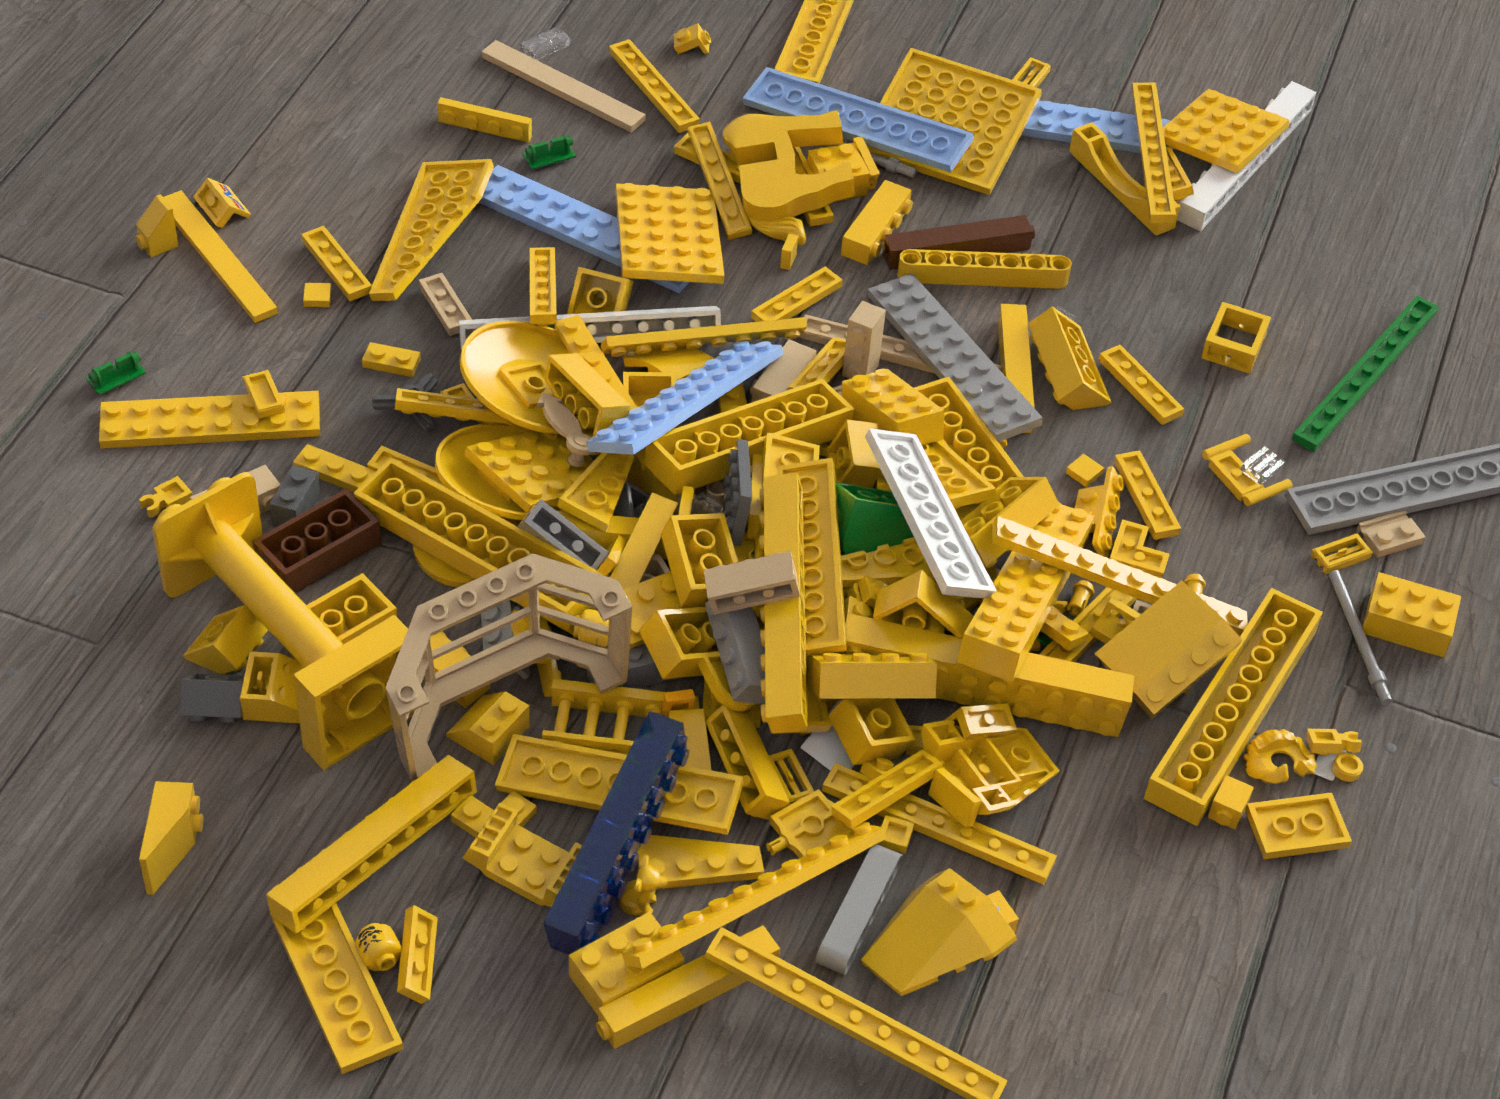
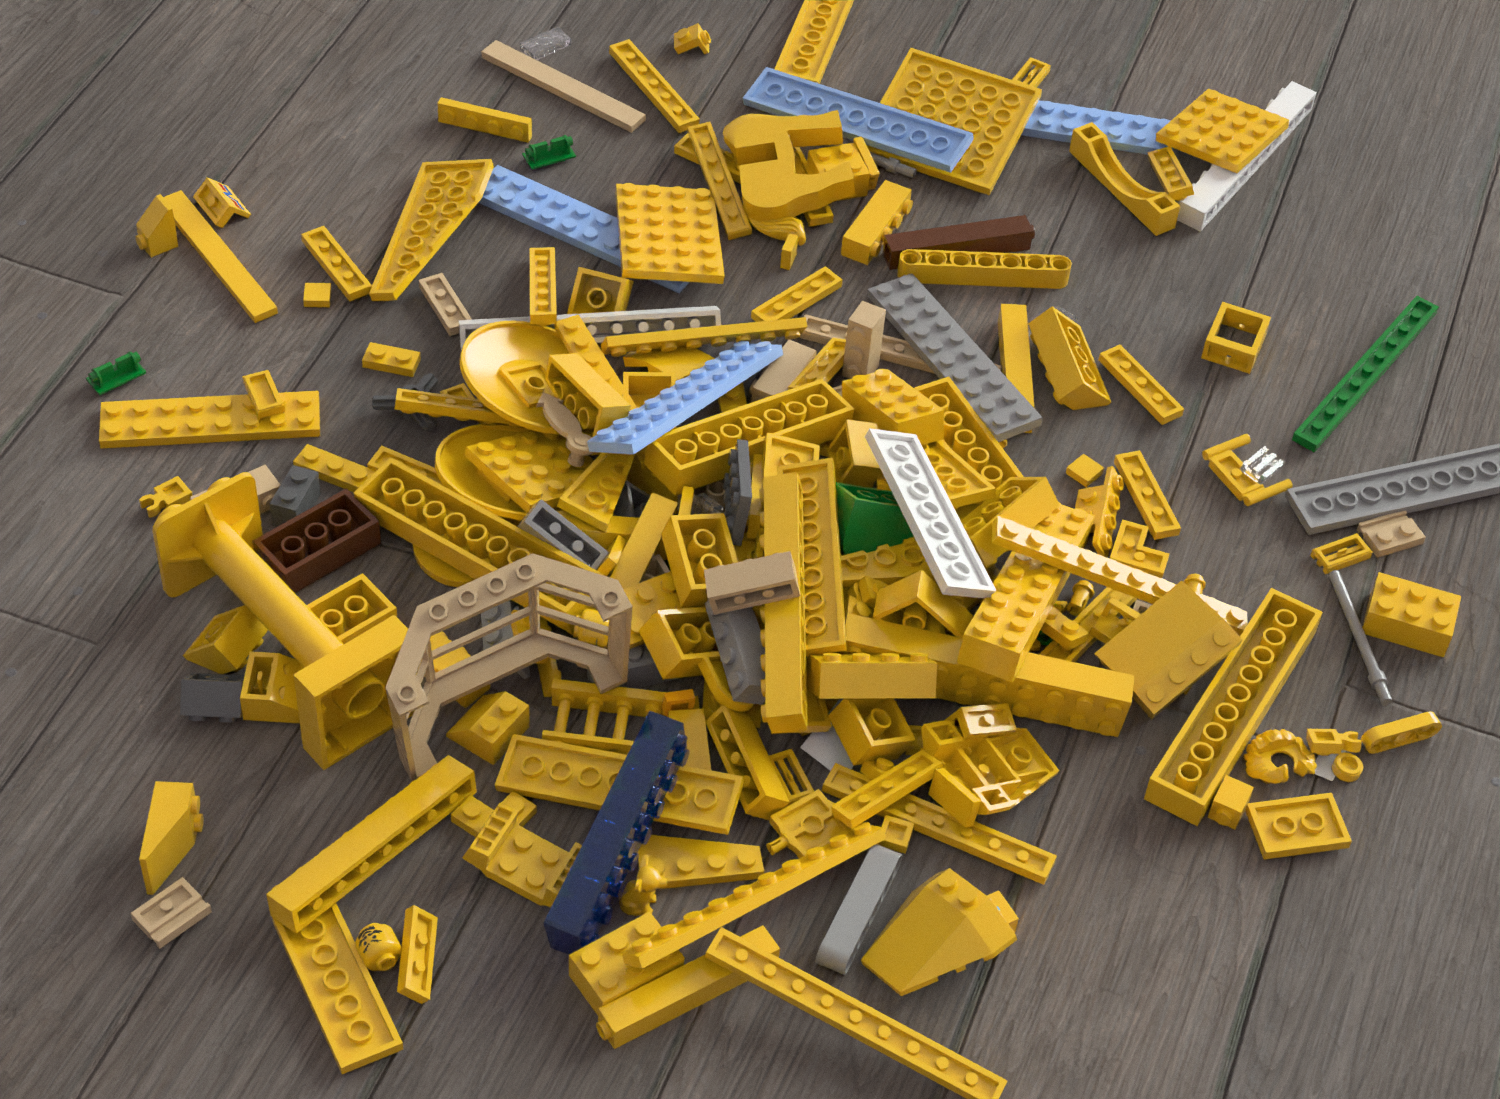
yellow plate [1132,83,1176,224] -> none
none -> tan plate [131,877,212,949]
none -> yellow beam [1361,712,1442,754]

